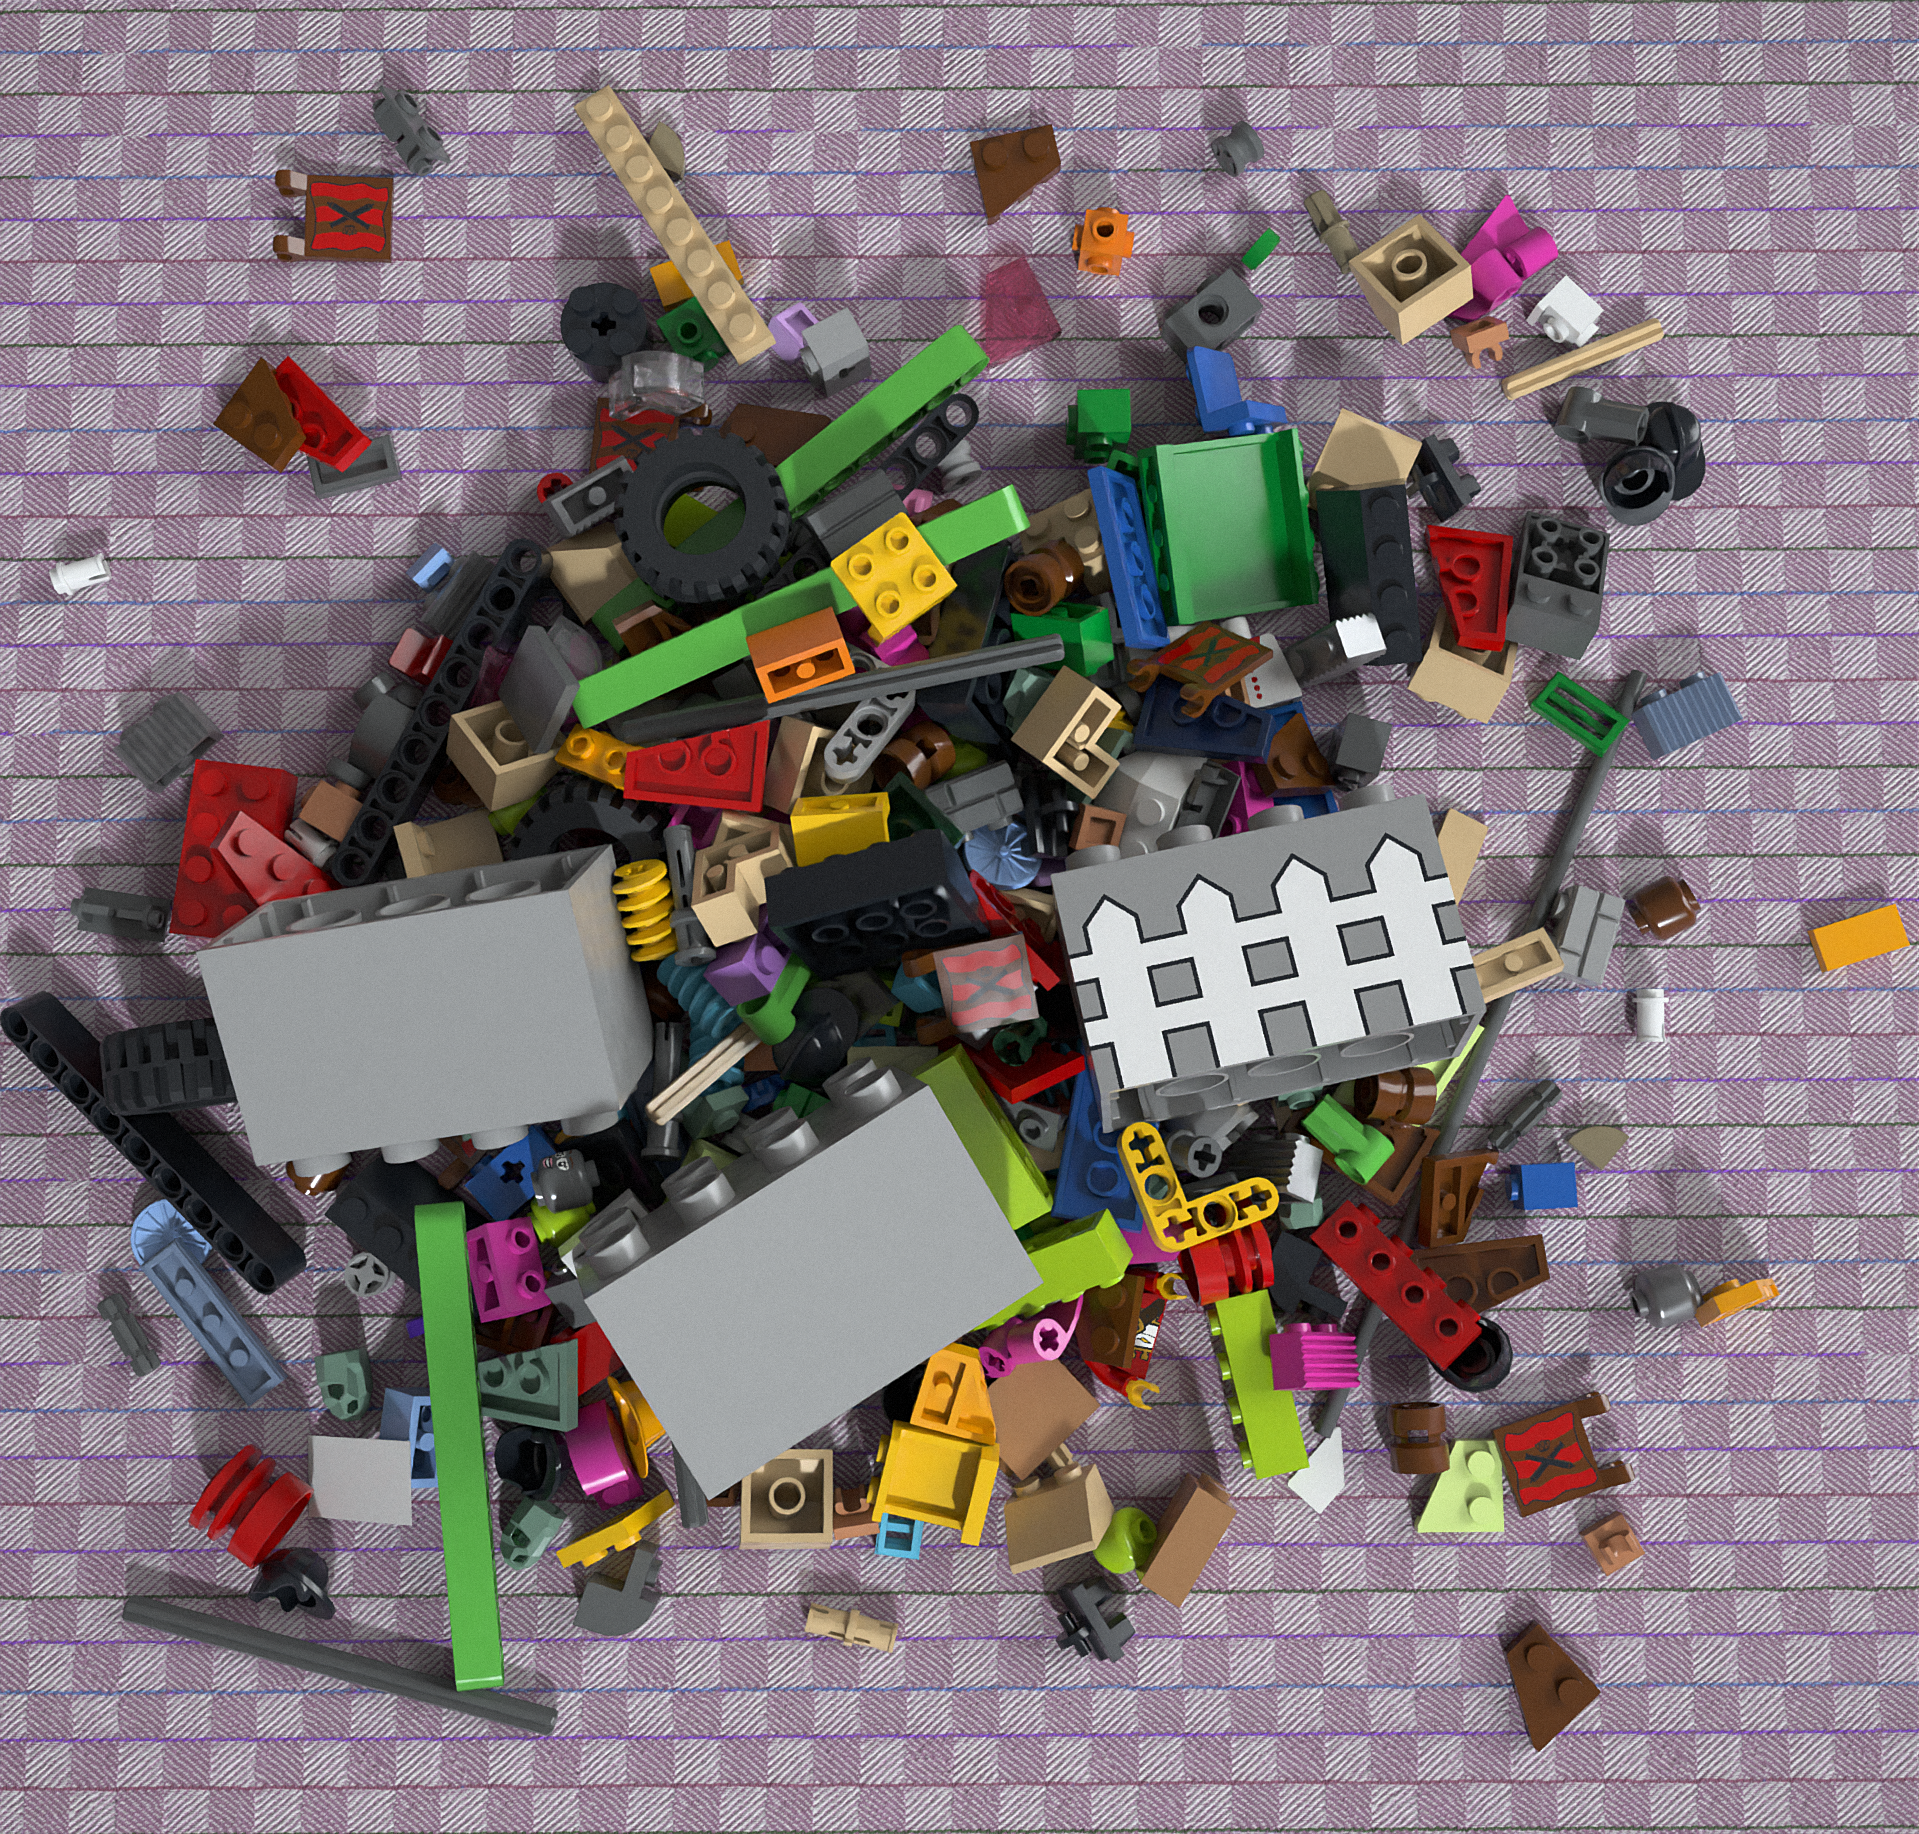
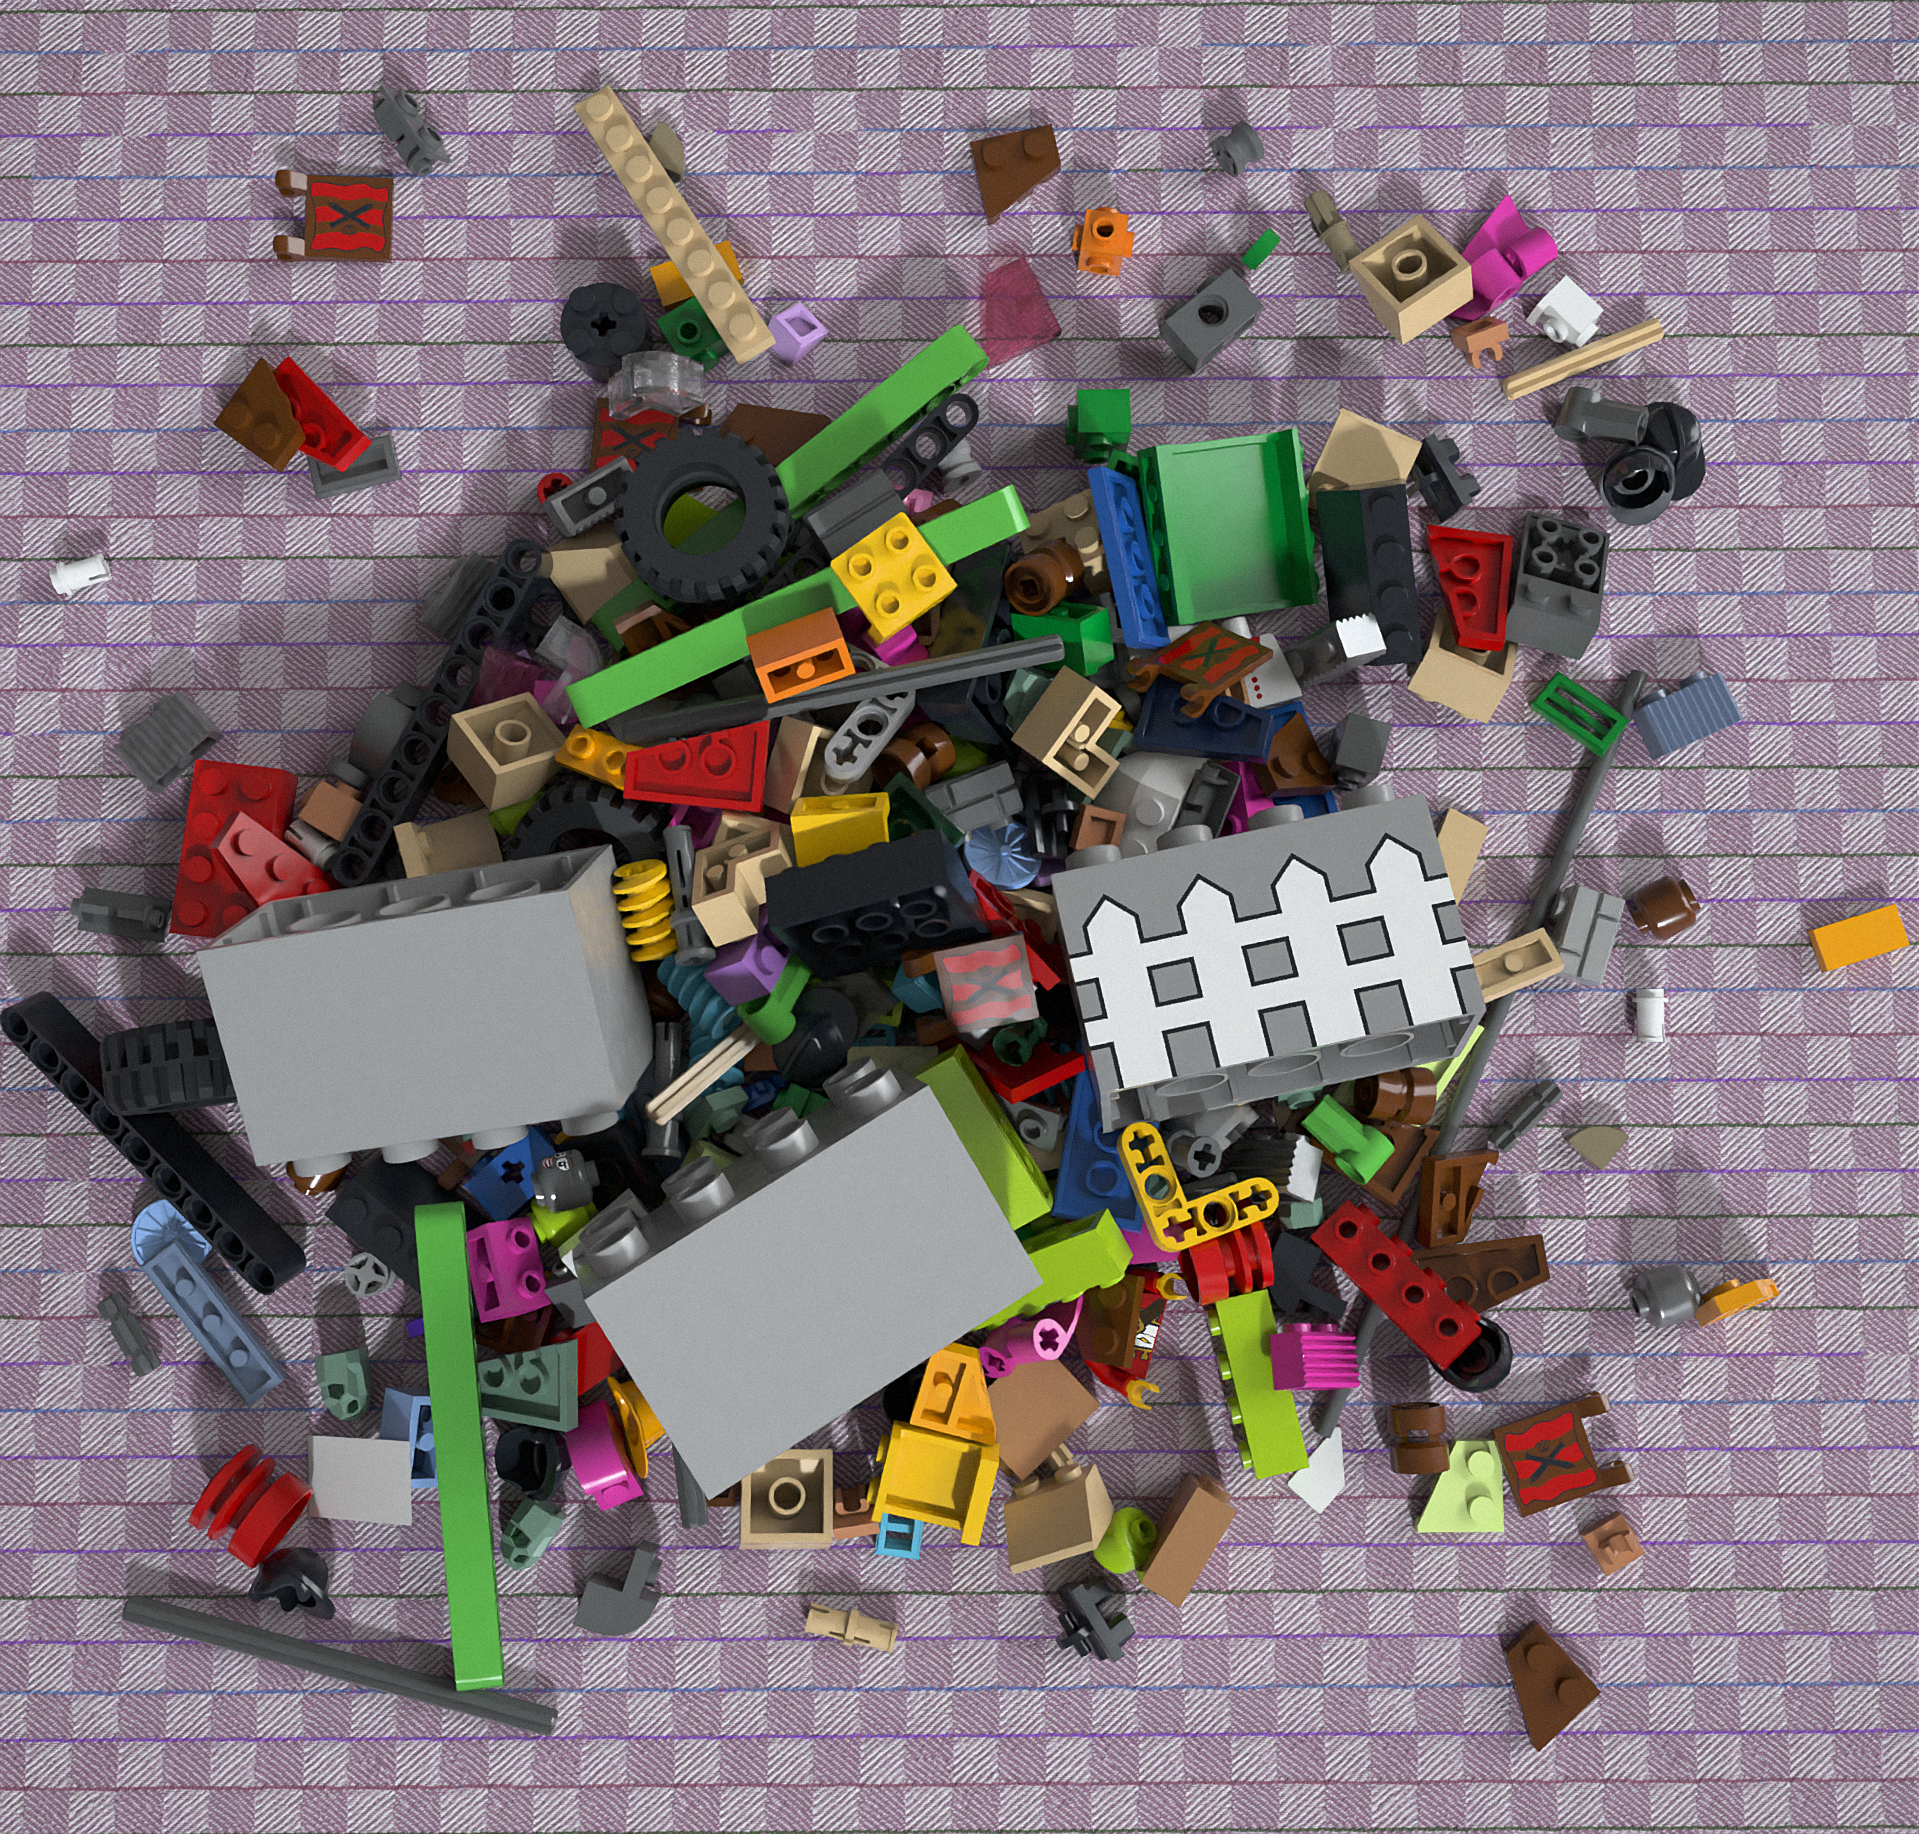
dark grey tile [352,671,396,710] -> none
red bracket [387,628,453,686] -> none
light blue slope [406,543,455,594] -> none
dark grey tile [497,625,580,753] -> none
yellow wing [556,1489,675,1568] -> none
light grey brick [799,307,872,398] -> none
blue bracket [1186,346,1288,438] -> none
blue brick [1505,1162,1578,1210] -> none

